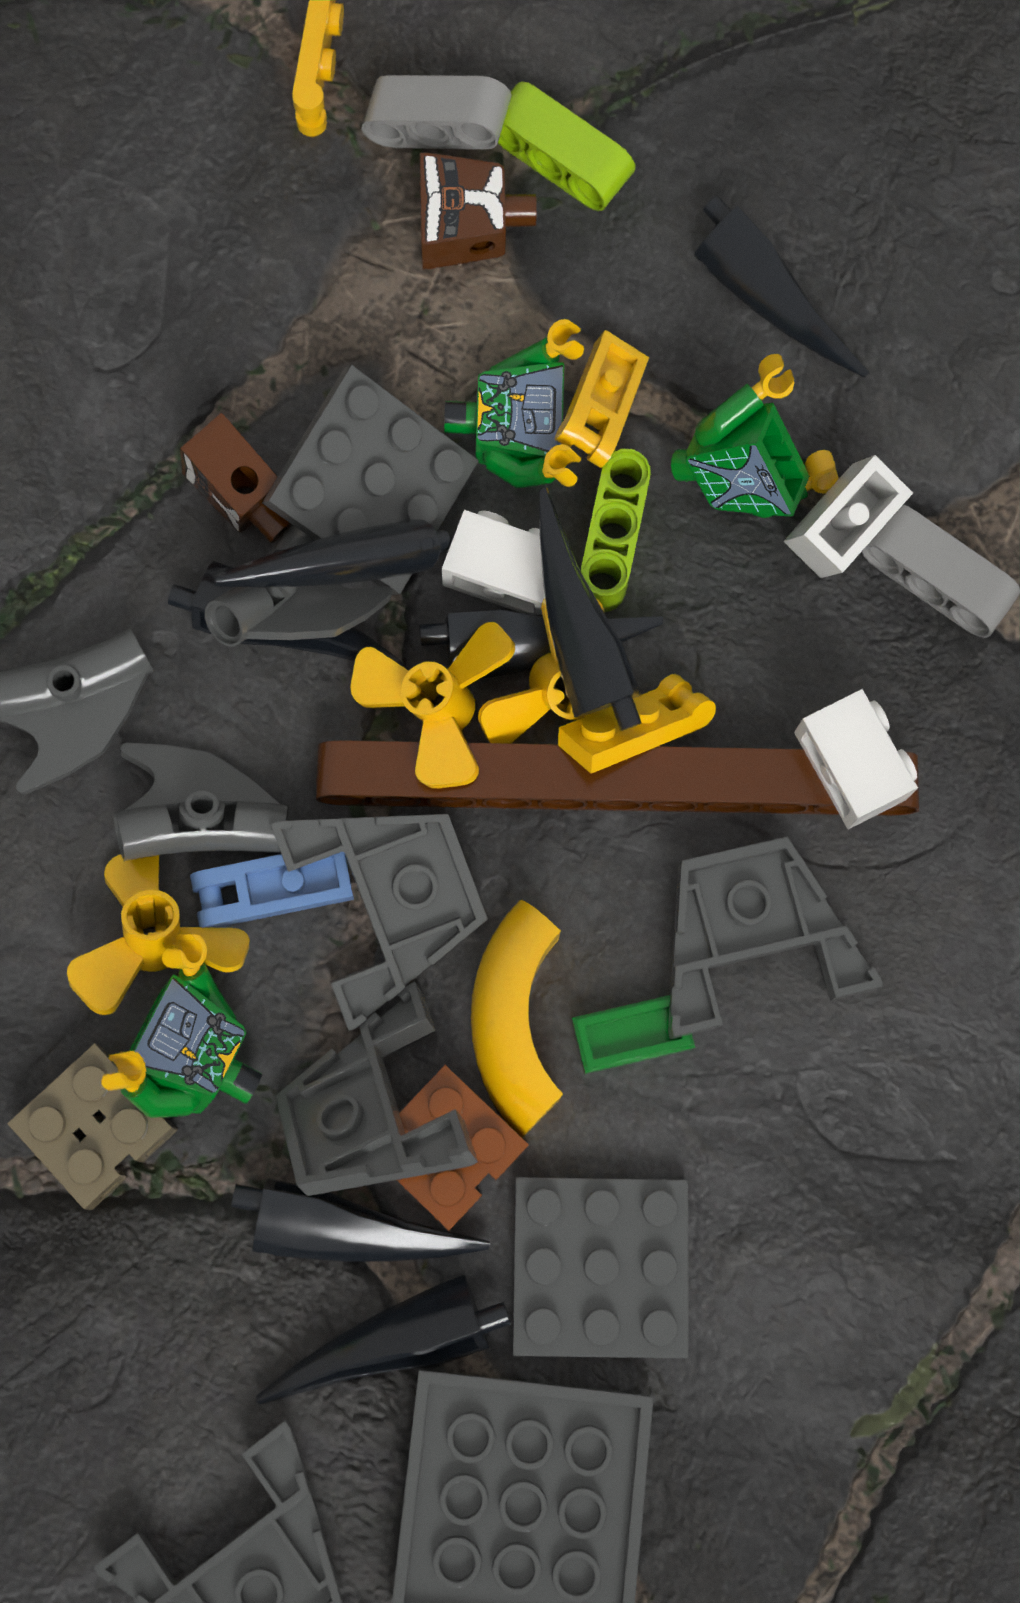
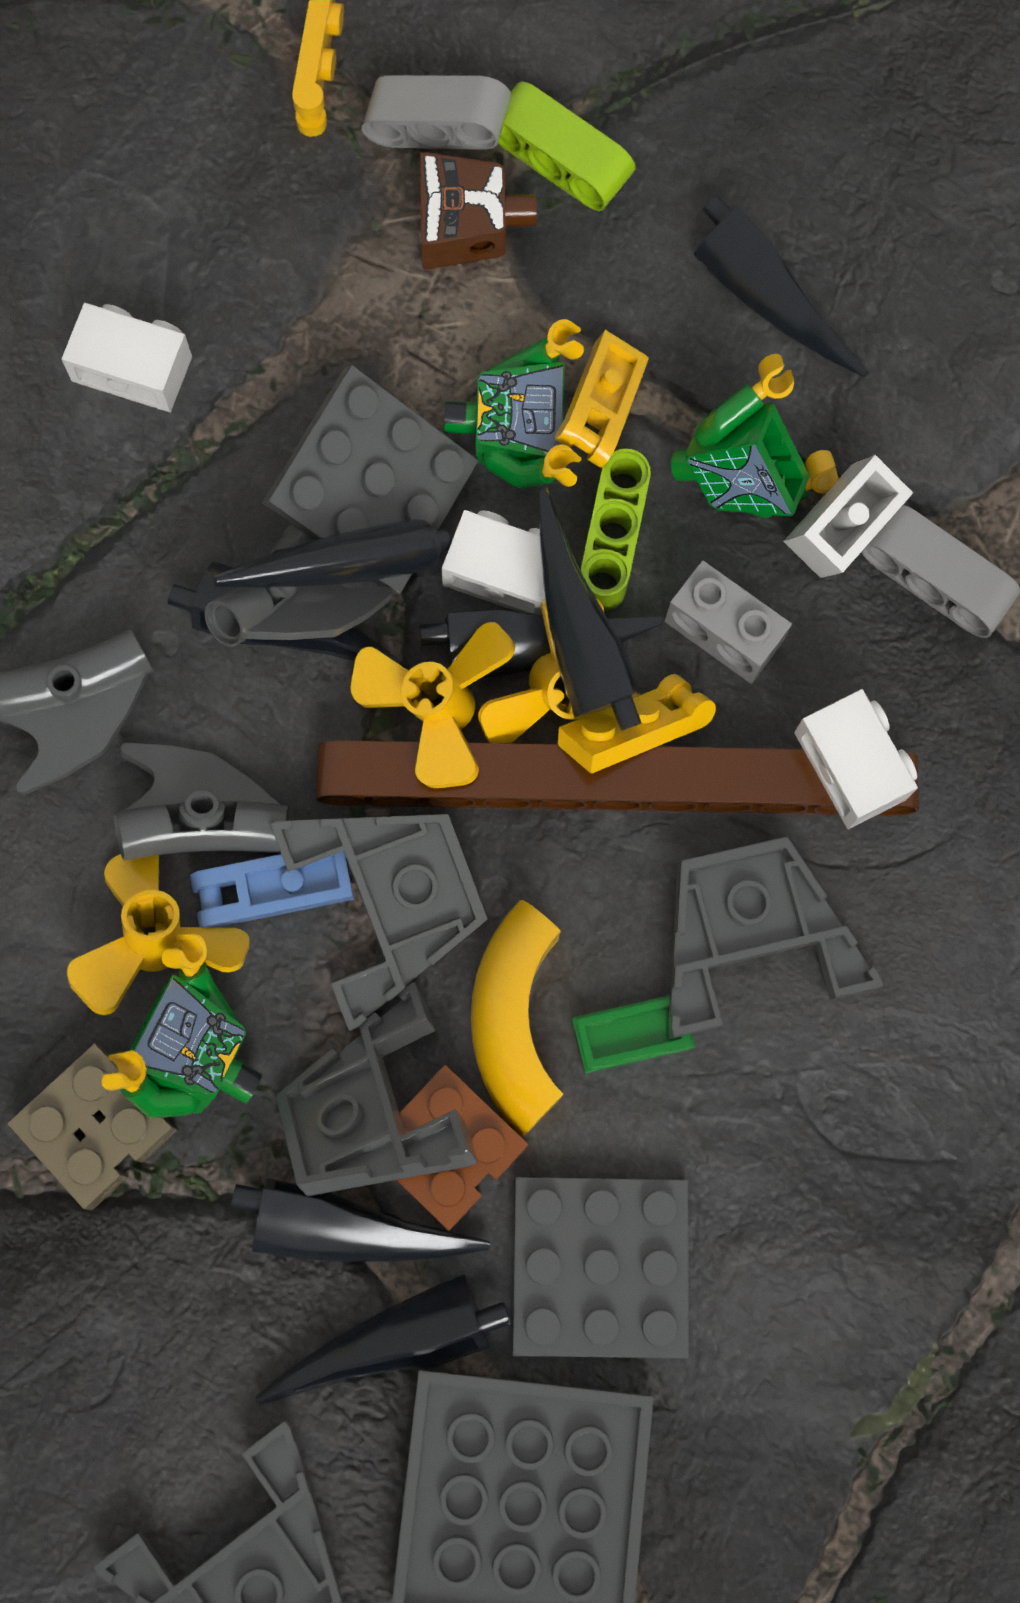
reddish brown torso [180,413,291,543] -> none
none -> white brick [62,303,192,413]
none -> light grey brick [664,560,792,684]

